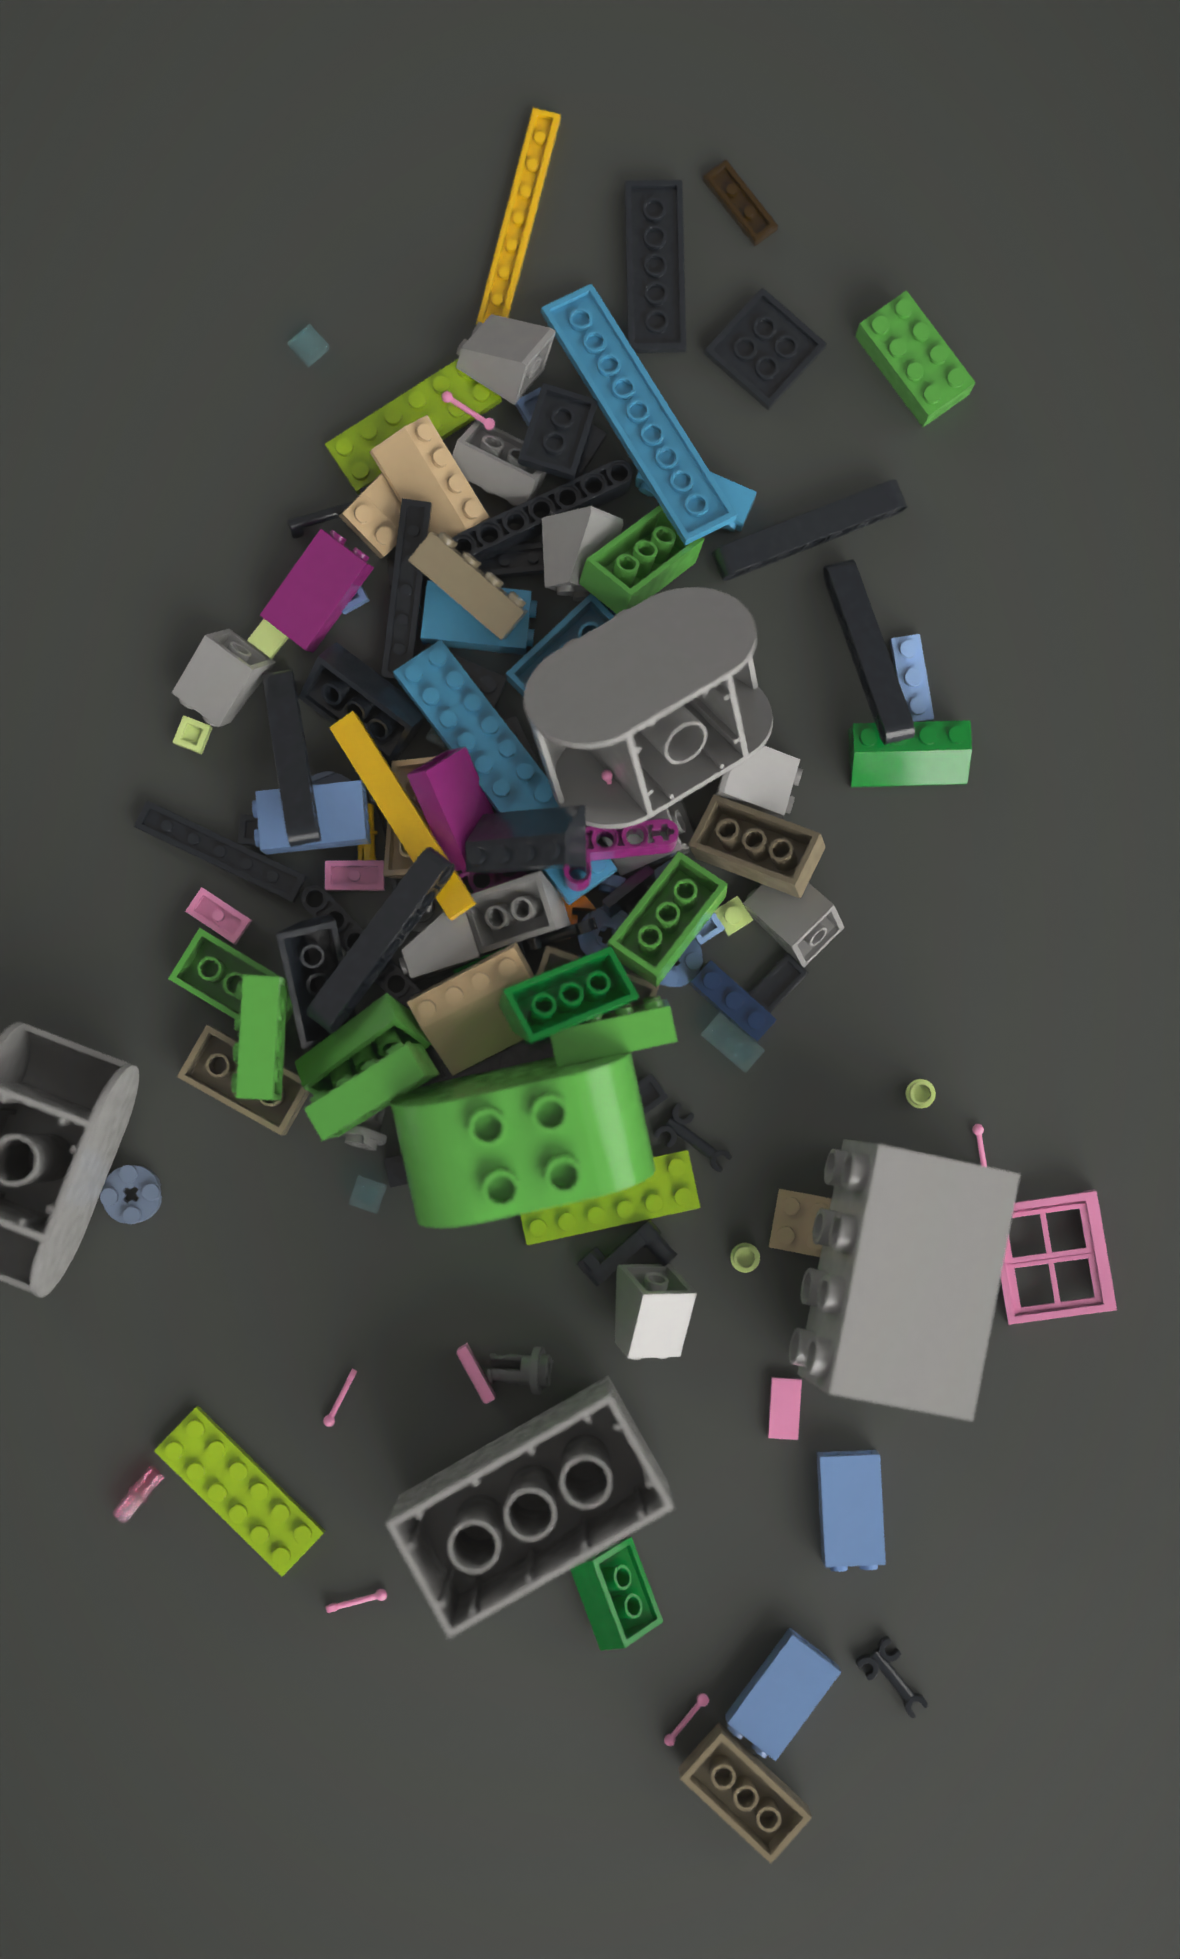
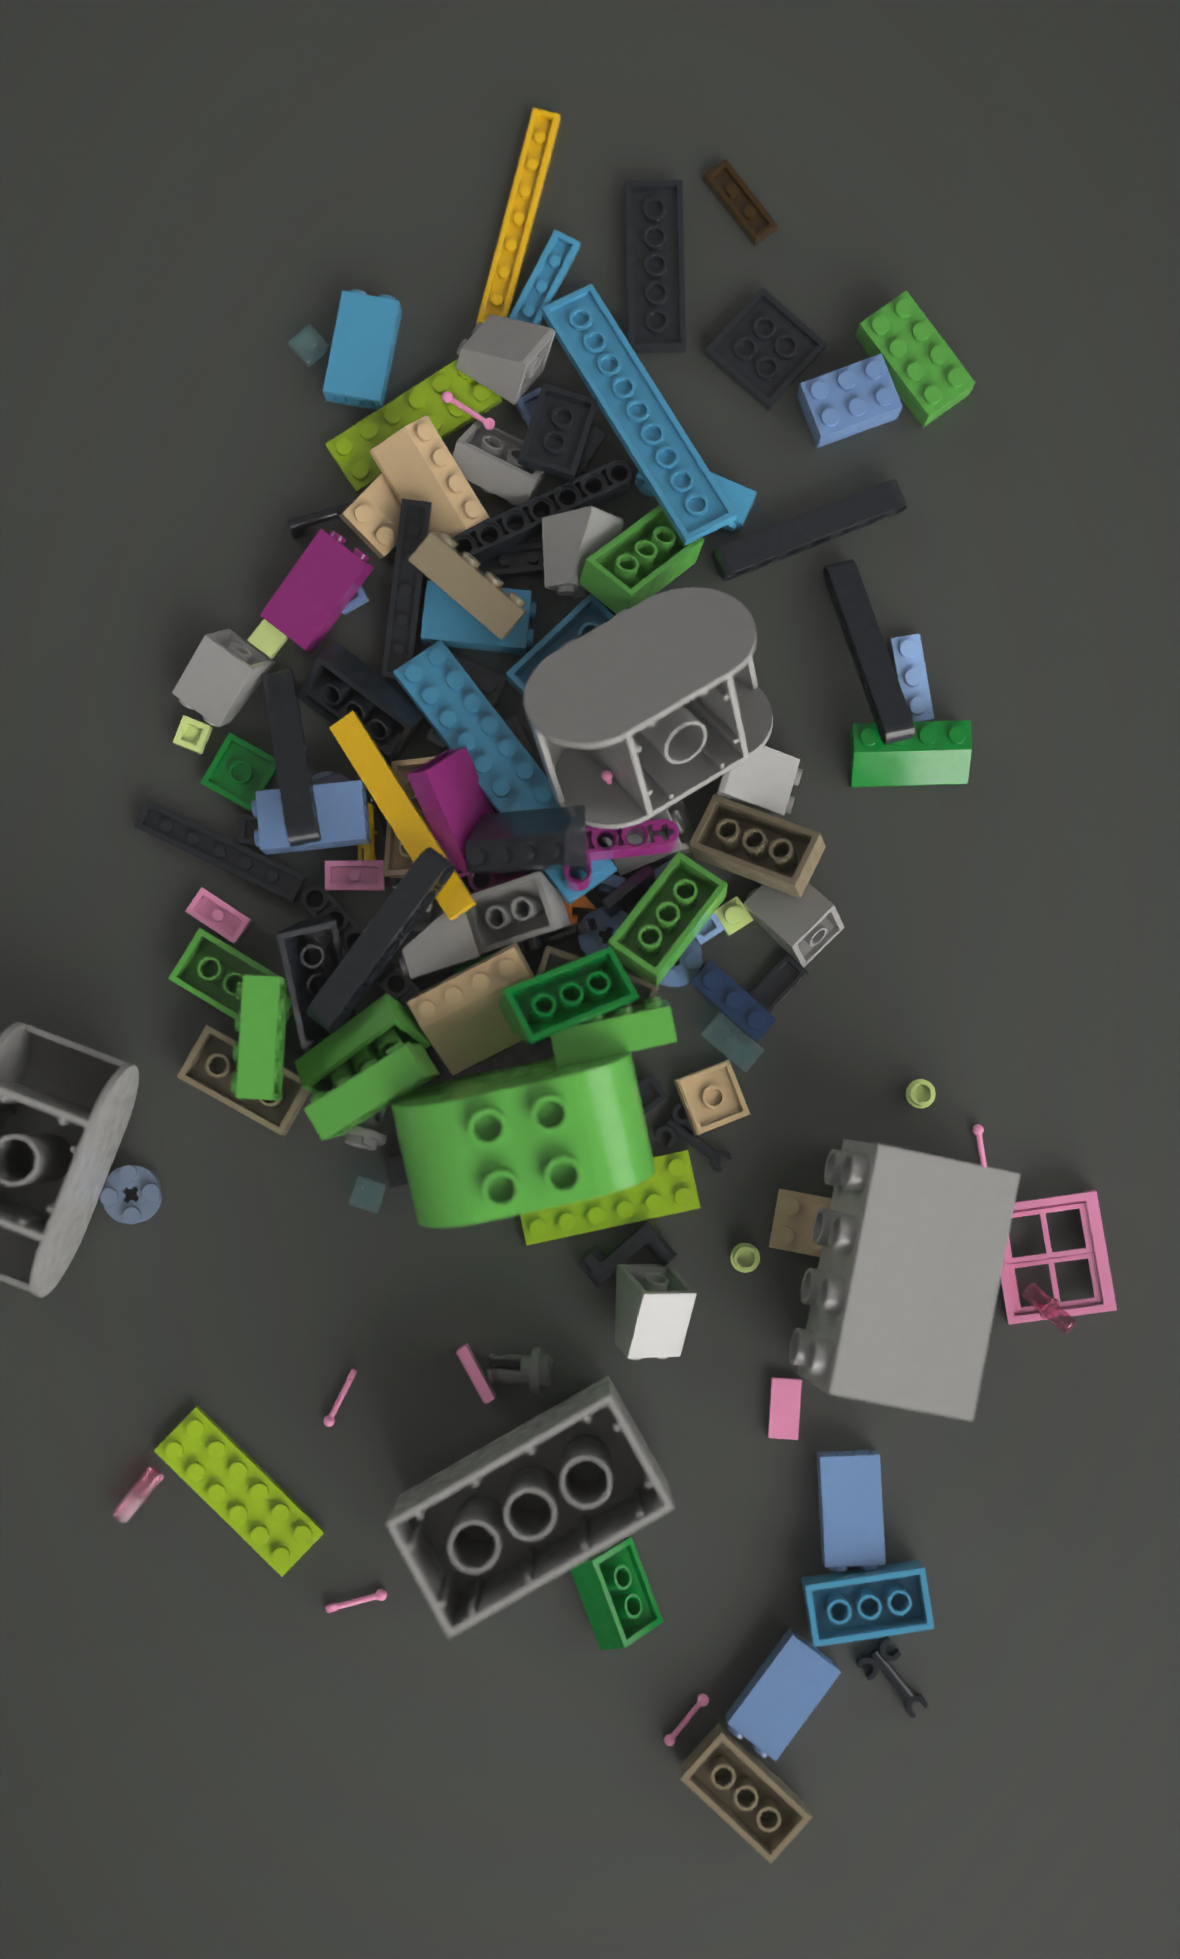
none -> green plate [200,732,277,813]
none -> dark azure brick [323,289,402,410]
none -> dark azure plate [509,230,580,325]
none -> tan tile [674,1059,750,1136]
none -> medium blue brick [796,353,903,448]
none -> dark azure brick [801,1560,934,1647]
none -> clear pink axle [1022,1283,1077,1334]

